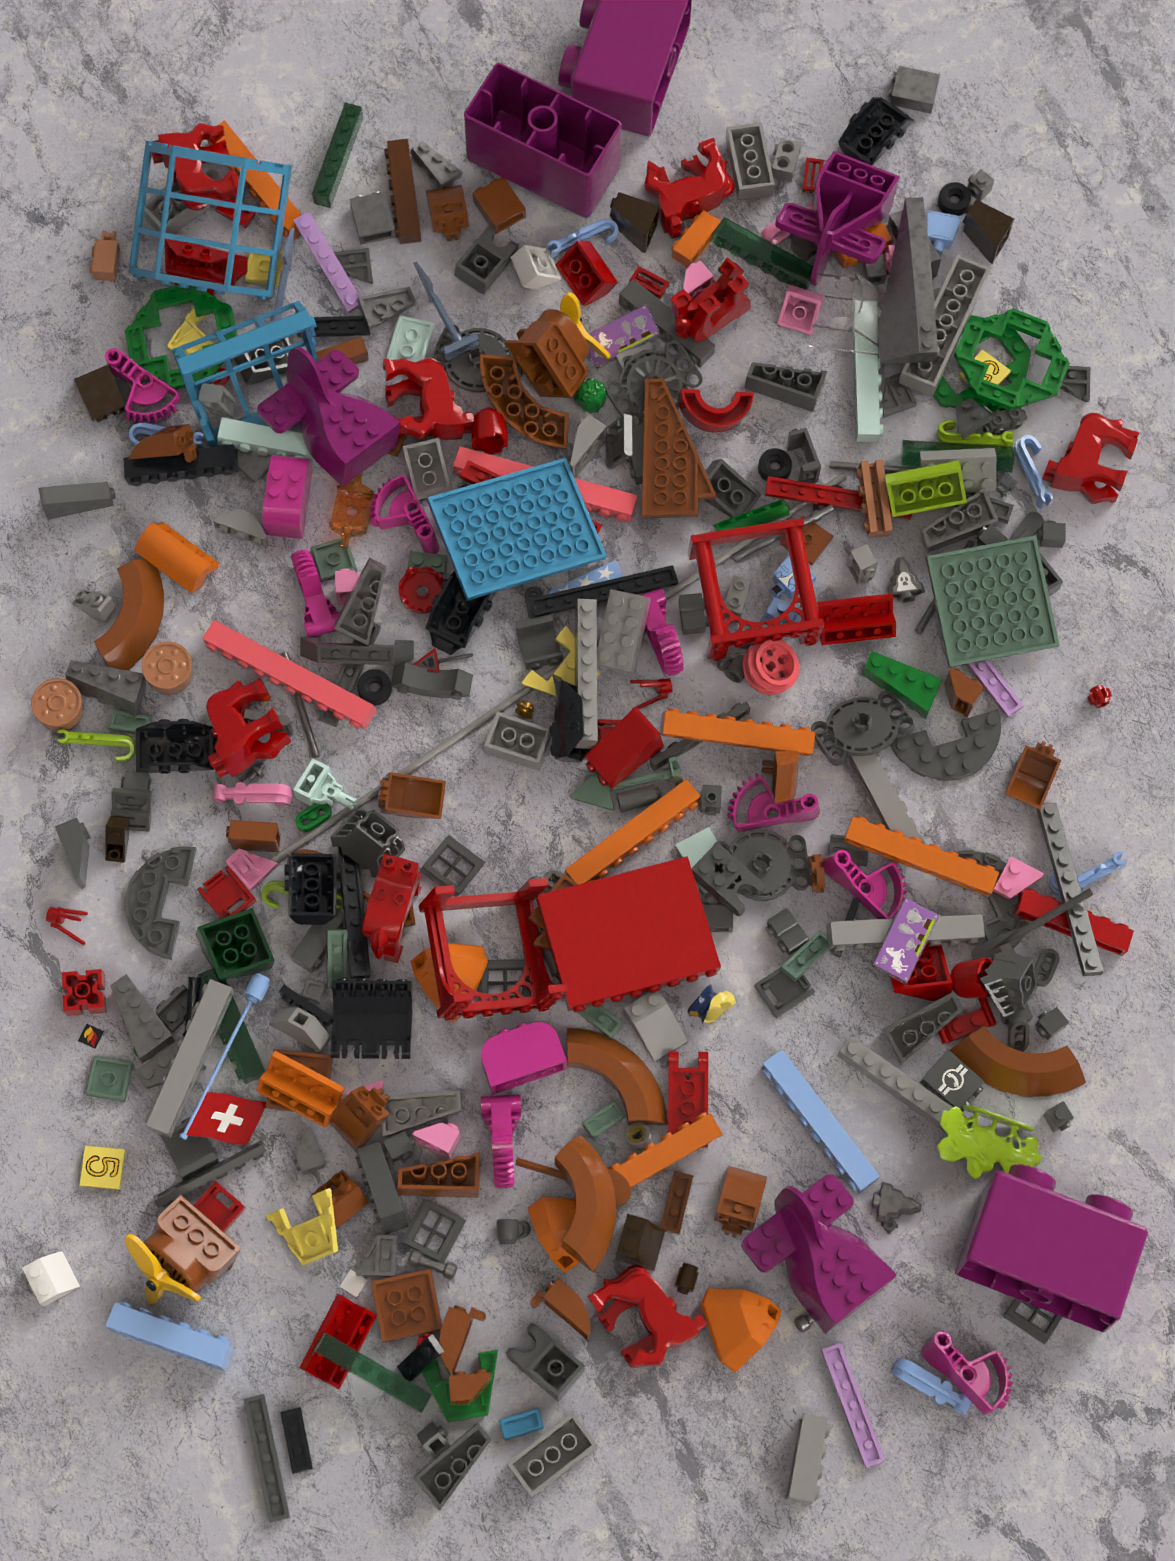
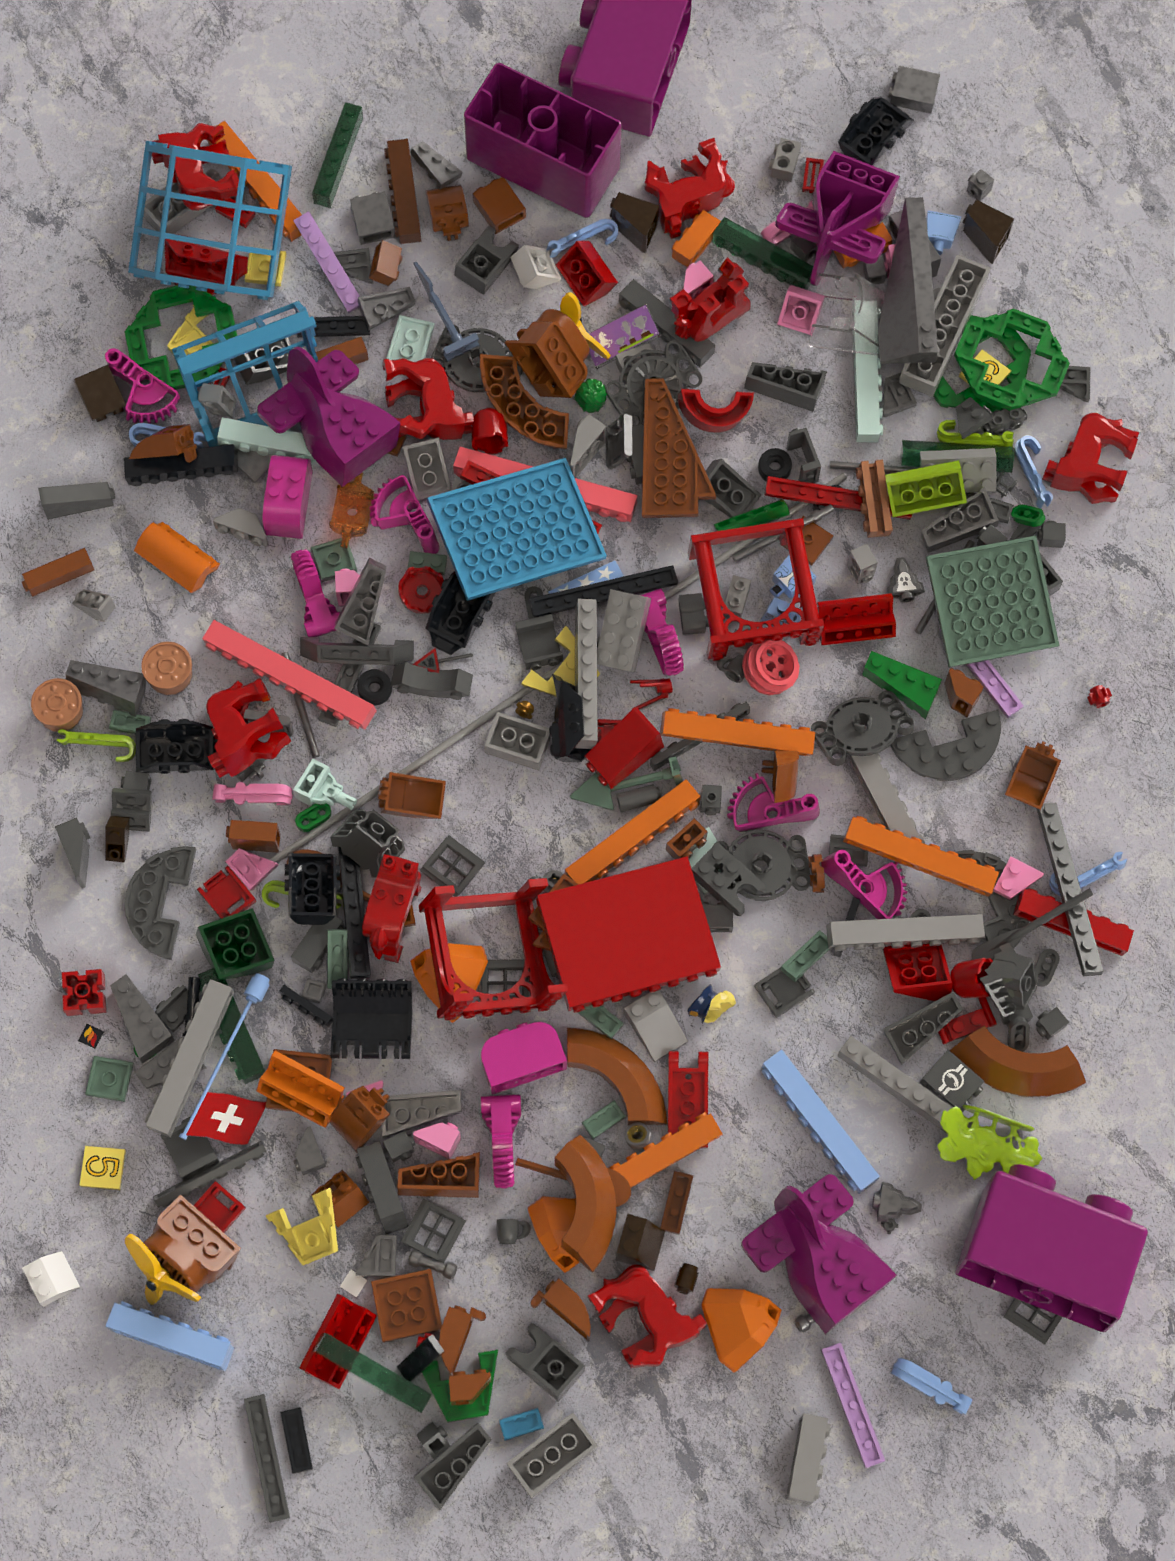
red plant [46,906,88,945] -> none
nougat brick [89,230,120,281] -> none
dark orange brick [94,559,164,671] -> none
sand blue piece [255,228,295,336] -> none
light grey slope [269,1007,330,1052] -> none
red tile [629,266,670,299] -> none
dark orange piece [714,1166,767,1238] -> none
light grey brick [726,122,775,200] -> none
dark grey brick [766,908,809,955] -> none
medium lavender tile [871,897,940,984] -> none
dark pink arm [921,1331,1013,1415] -> none
black tyre [938,182,971,216] -> none
dark grey brick [1043,1101,1074,1132] -> none
none -> dark orange brick [22,548,95,597]
none -> brick [369,240,402,286]
none -> dark orange brick [665,818,708,859]
none -> green plate [1011,504,1046,527]

